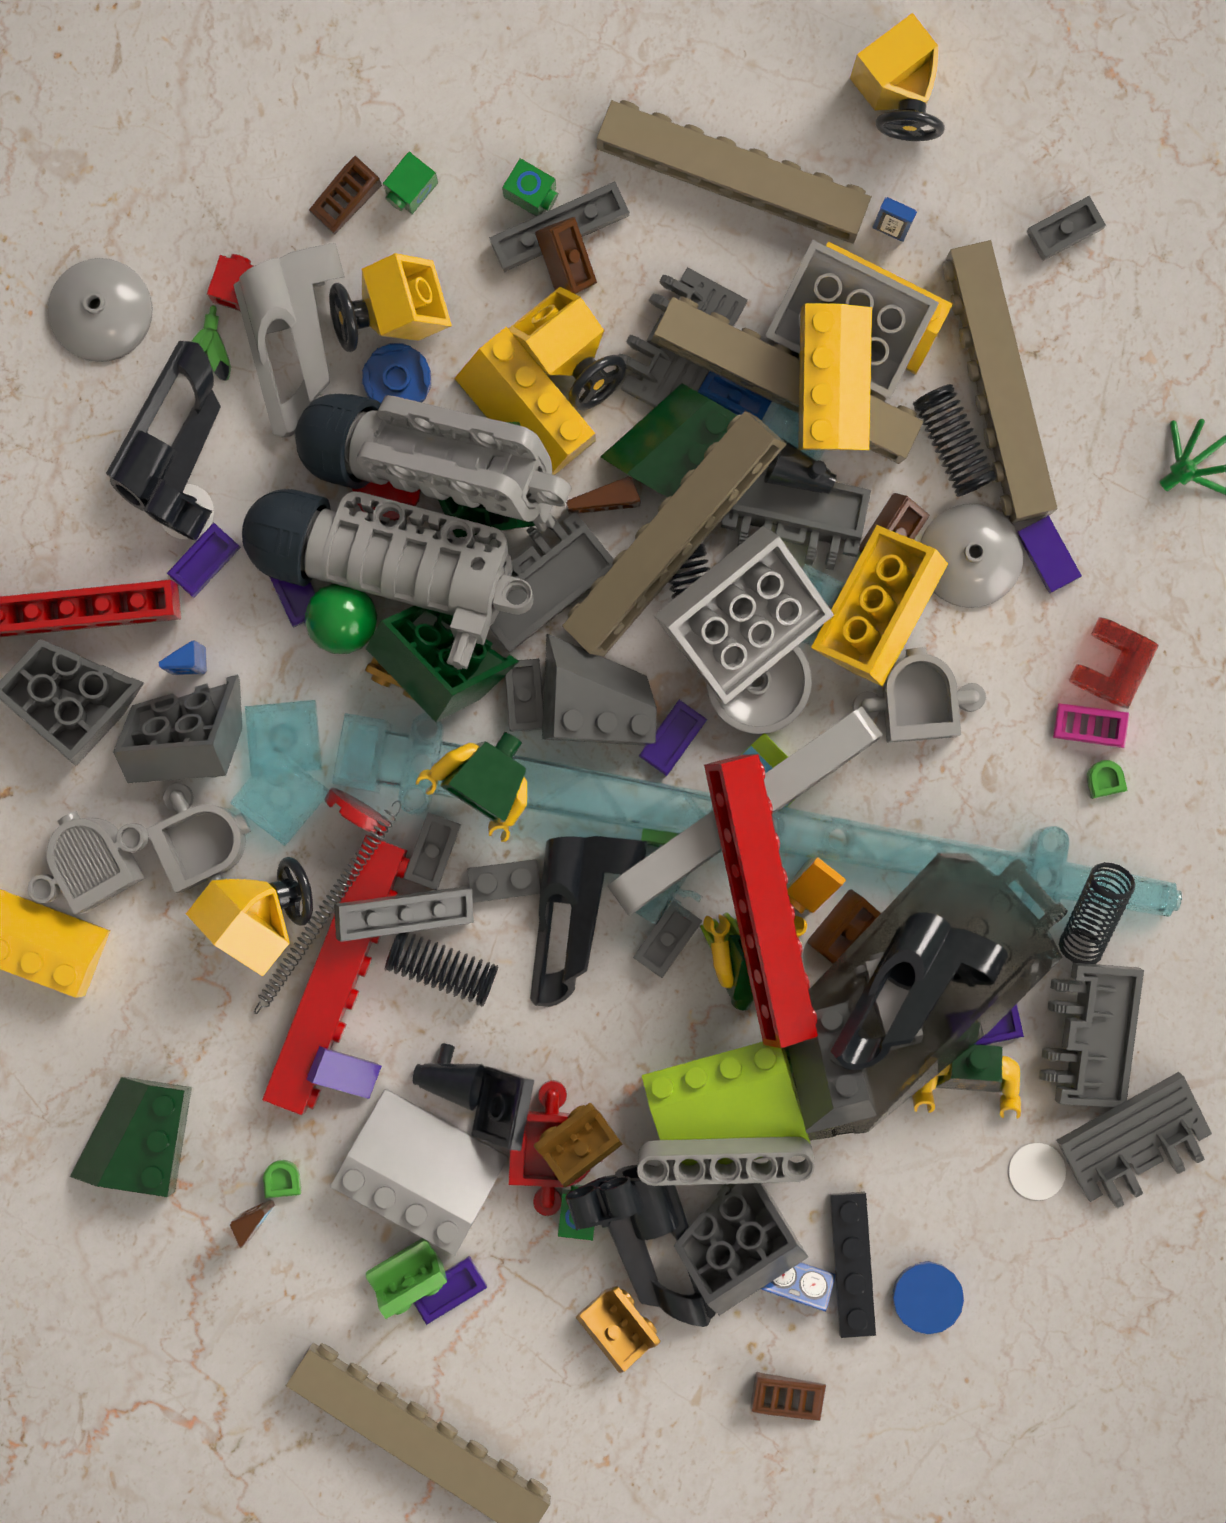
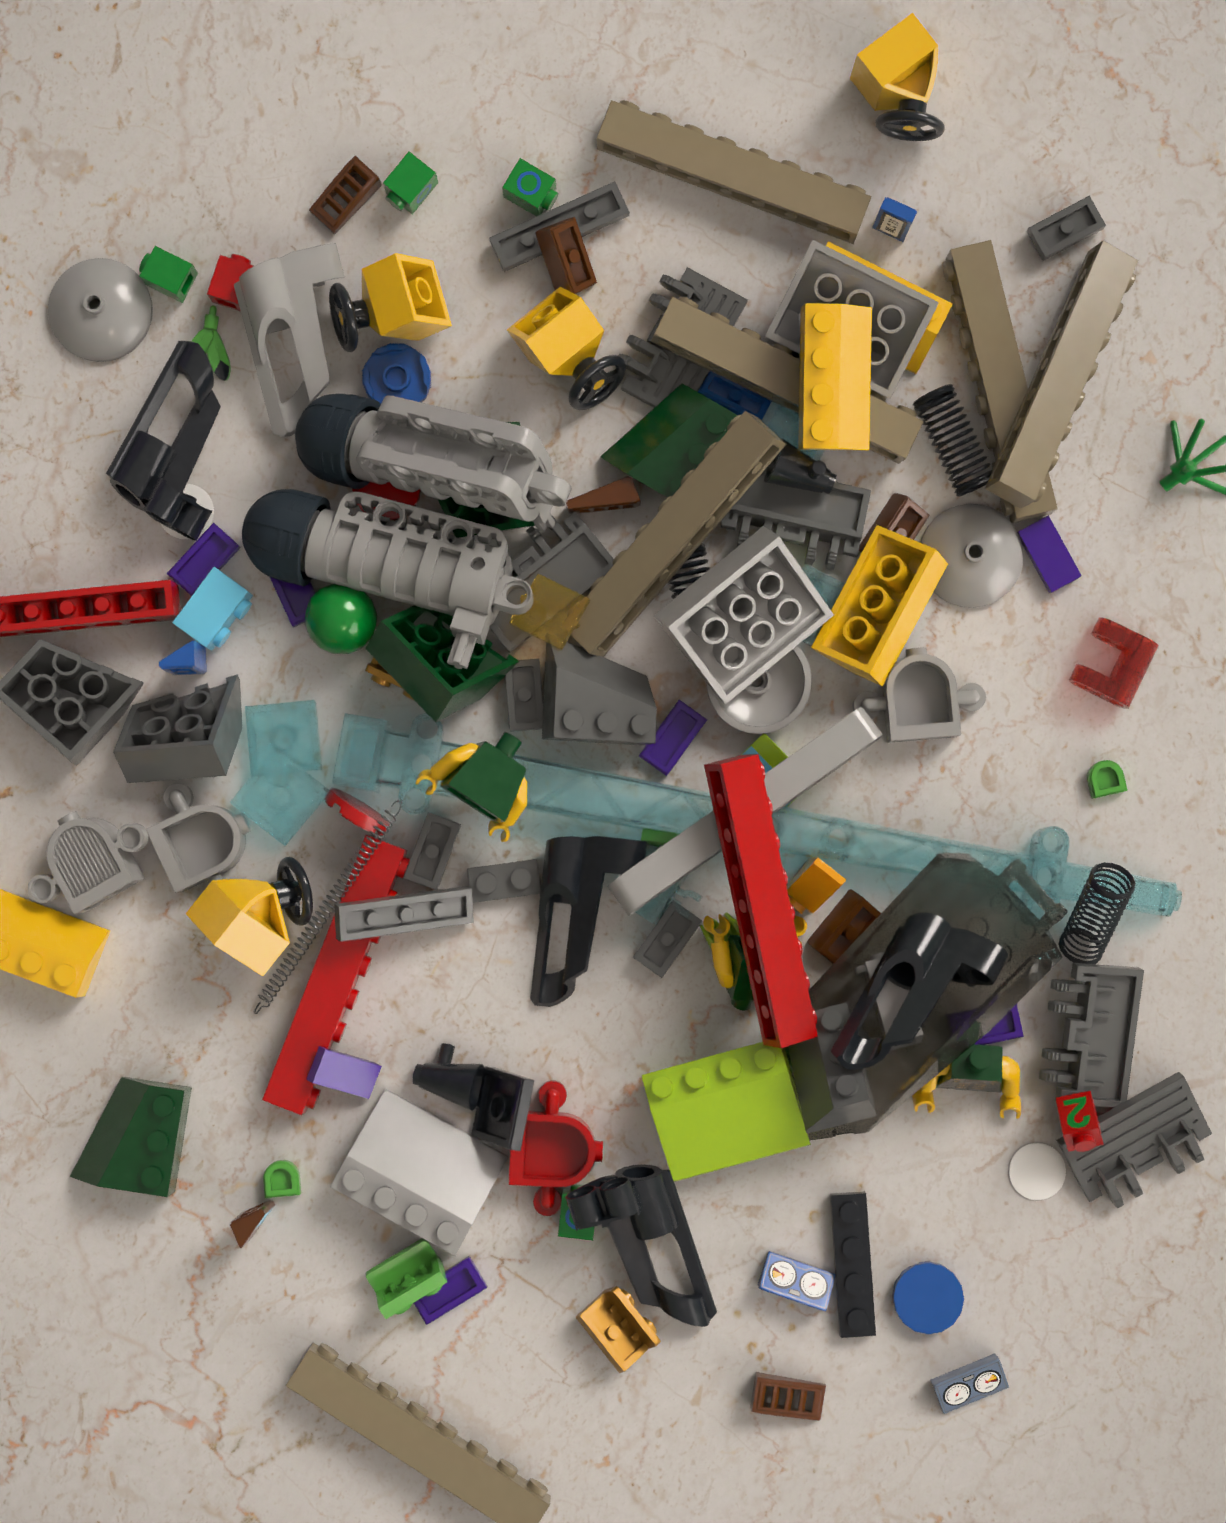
black piece [384,932,498,1007] -> none
yellow slope [455,327,596,475] -> none
pearl gold bracket [534,1103,623,1188] -> none
light grey beam [637,1137,814,1186] -> none
dark grey wedge [674,1183,808,1316] -> none
dark pink slope [1053,703,1130,748] -> none
none -> green brick [139,246,198,303]
none -> medium azure brick [172,567,253,651]
none -> clear yellow piece [509,574,591,650]
none -> slope [930,1353,1009,1414]
none -> dark tan brick [985,240,1138,509]
none -> red brick [1056,1090,1104,1152]

